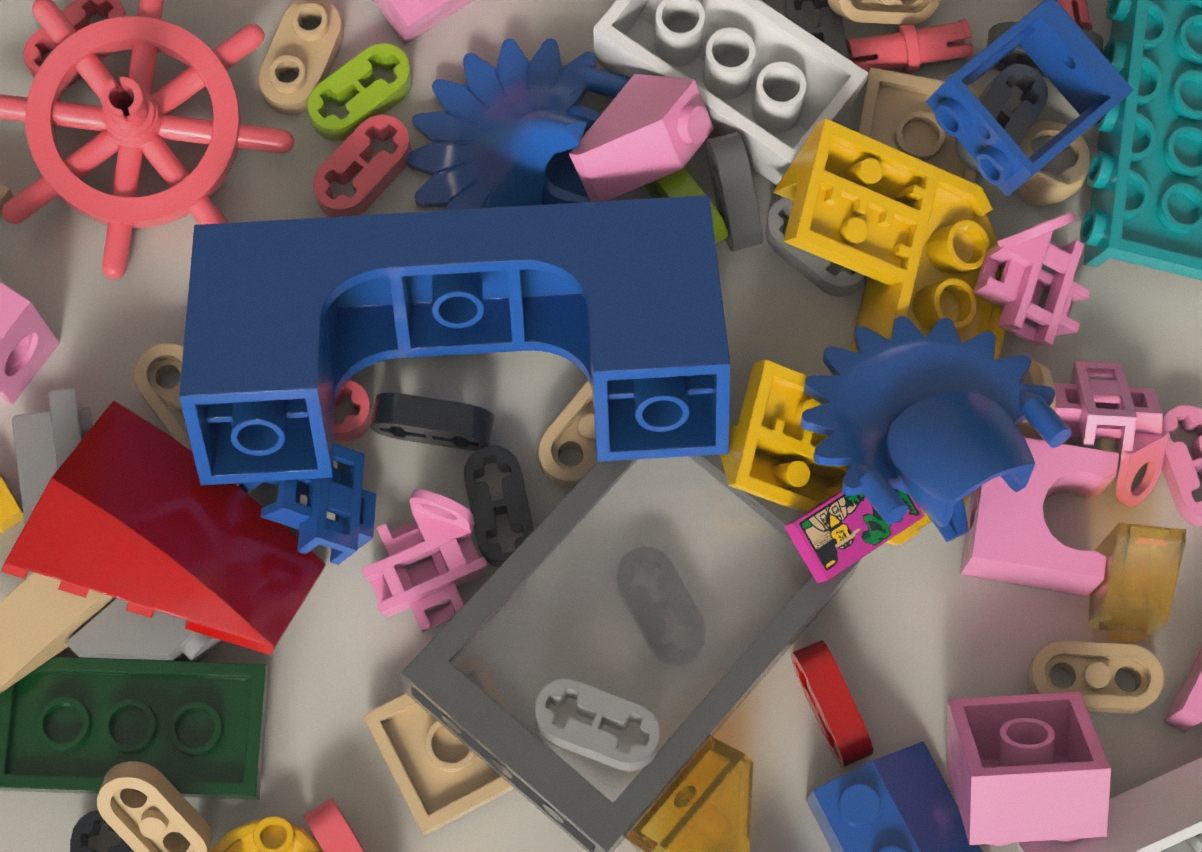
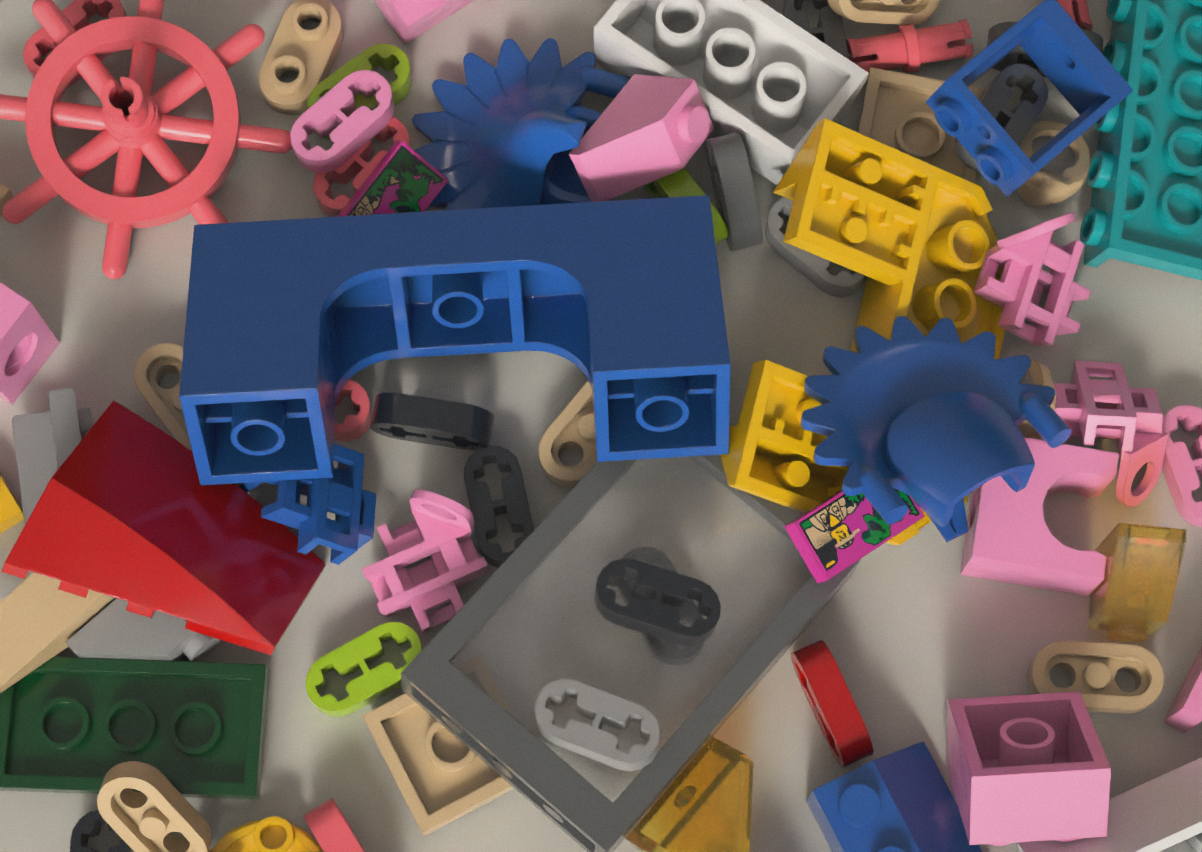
none -> bright pink beam [290,70,395,173]
none -> lime beam [305,622,423,717]
none -> tile [337,140,449,217]
none -> black beam [594,558,721,646]

